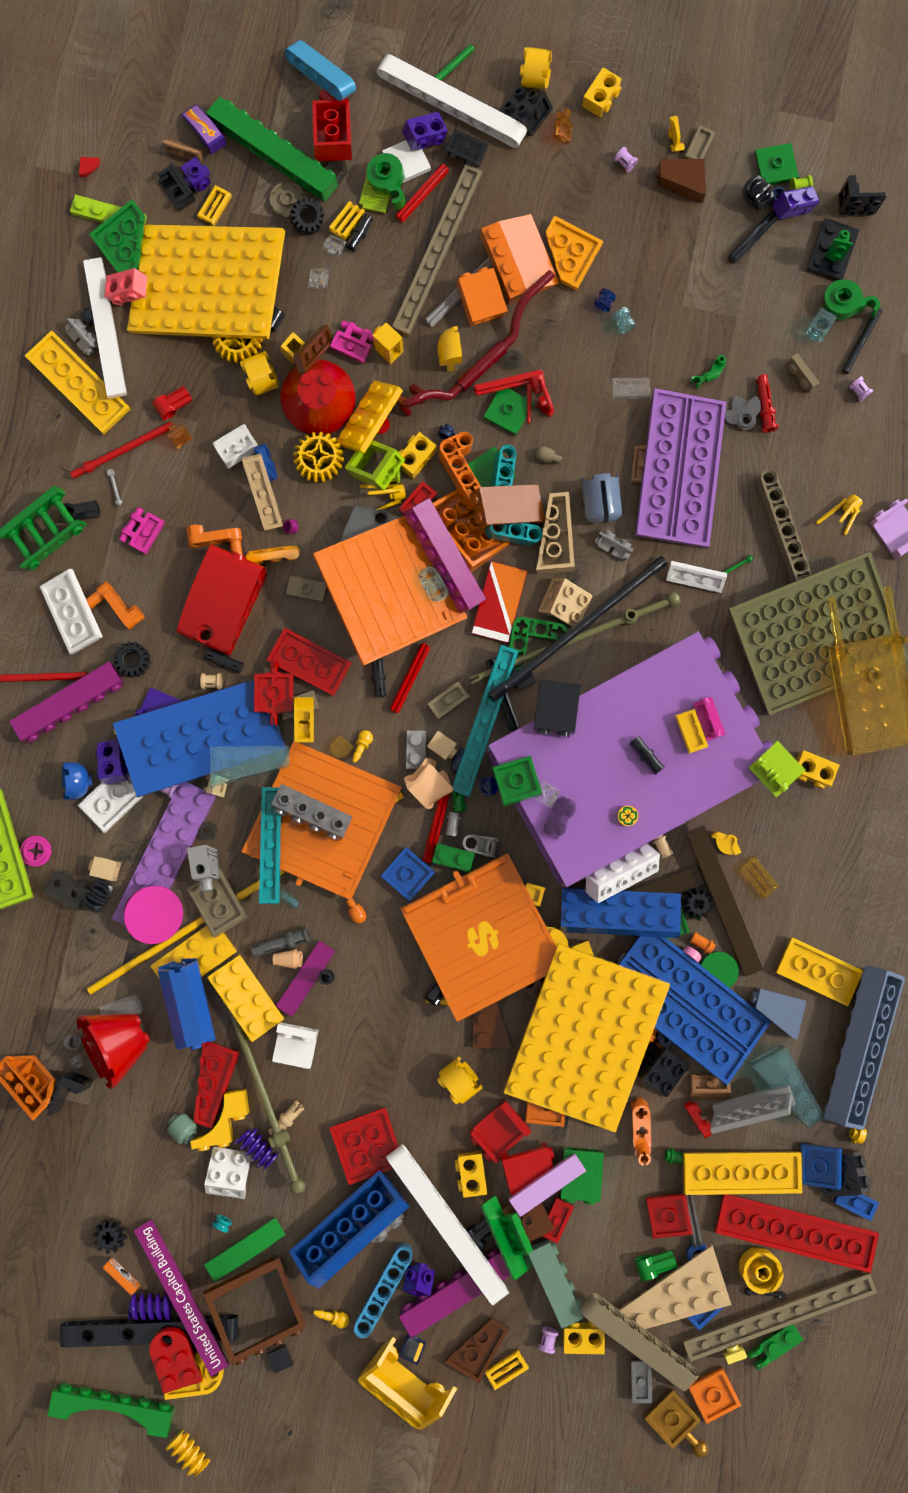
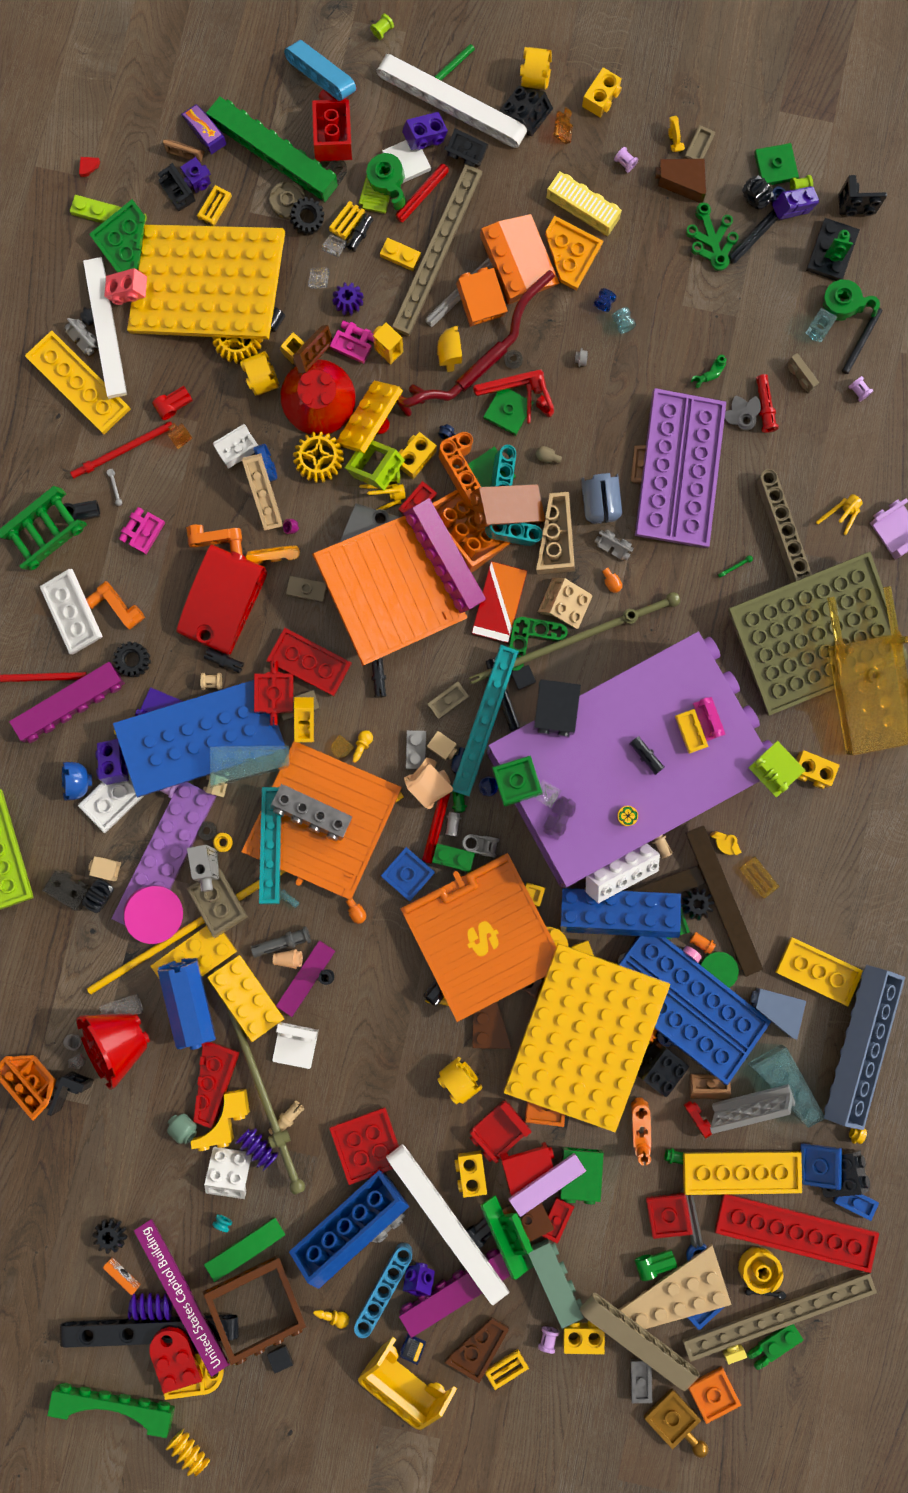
dark pink gear [20,836,52,867] -> none
red axle [390,643,430,713] -> none
clear light blue beam [419,567,448,602] -> none
black piece [487,556,667,703] -> none
clear plate [612,378,650,399] -> none
white plate [666,561,727,593] -> none
none -> yellow plate [213,833,233,852]
none -> dark purple gear [332,282,364,316]
none -> lime bush [370,13,394,40]
none -> yellow plate [380,238,421,271]
none -> light yellow brick [546,171,622,236]
none -> light grey plate [575,348,588,367]
none -> orange cylinder [602,568,623,593]
none -> green plant [686,203,739,271]

